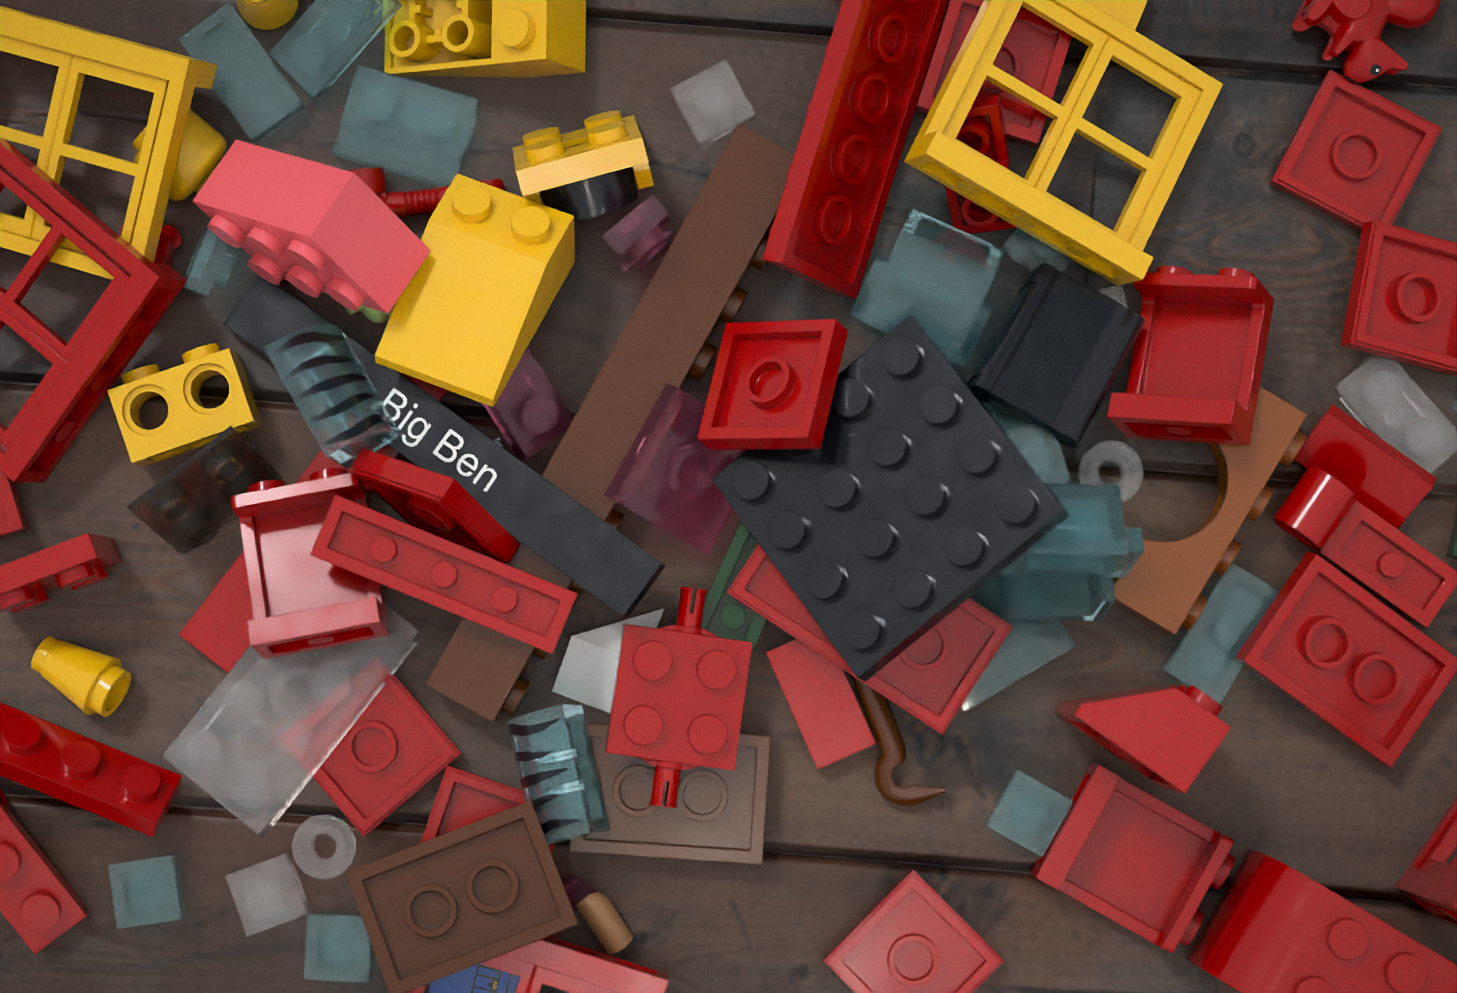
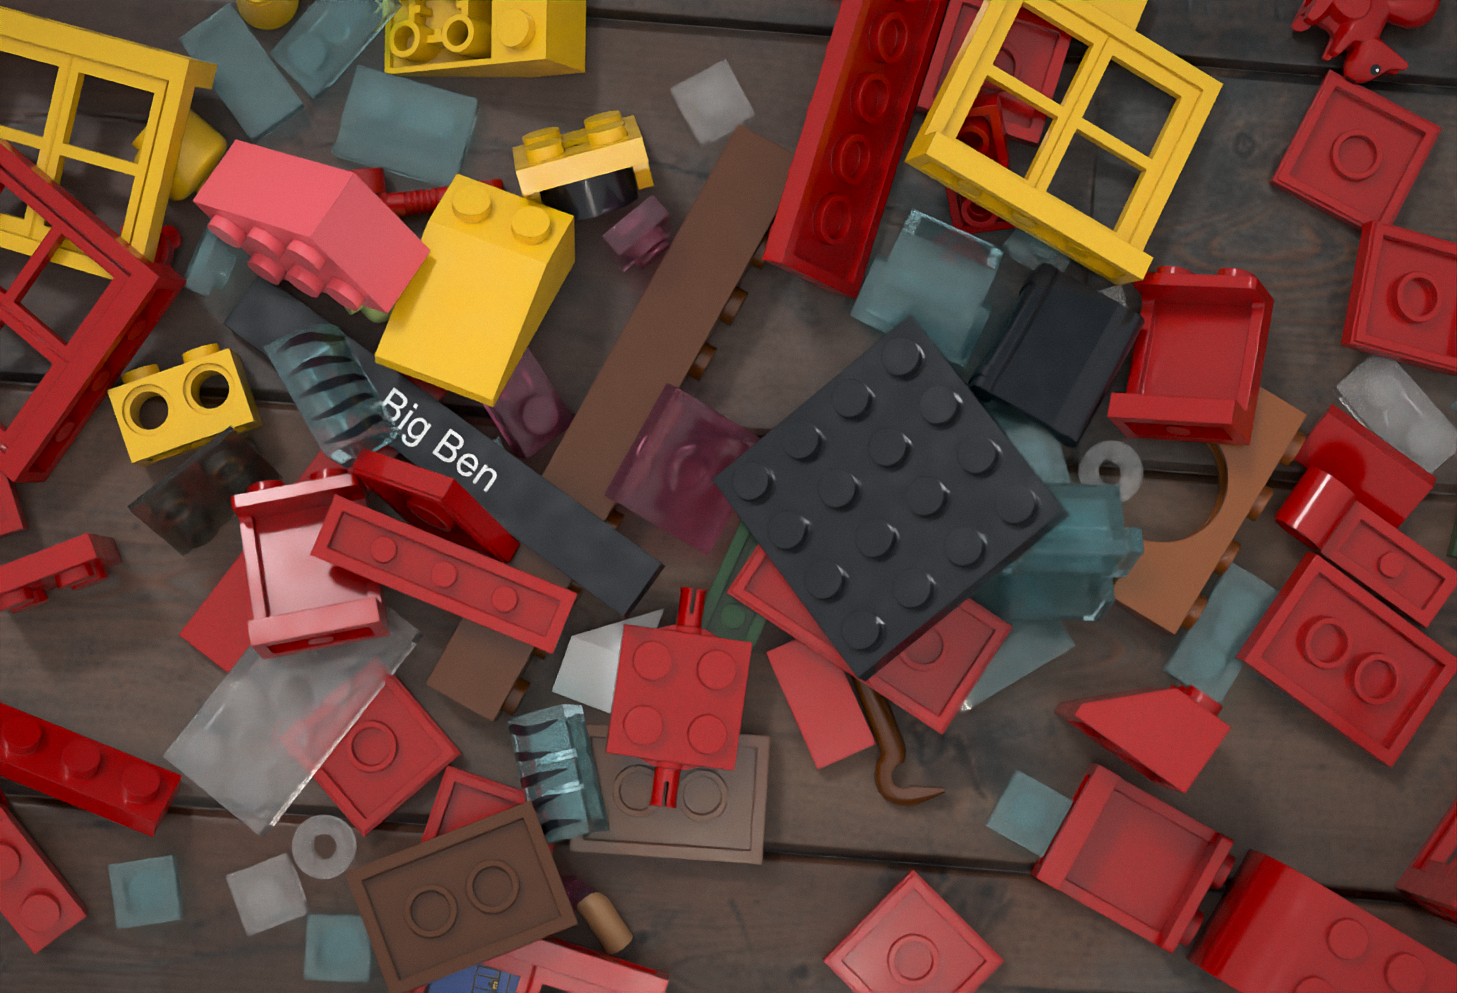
yellow cone [31,636,131,717] -> none
red plate [697,319,848,450] -> none

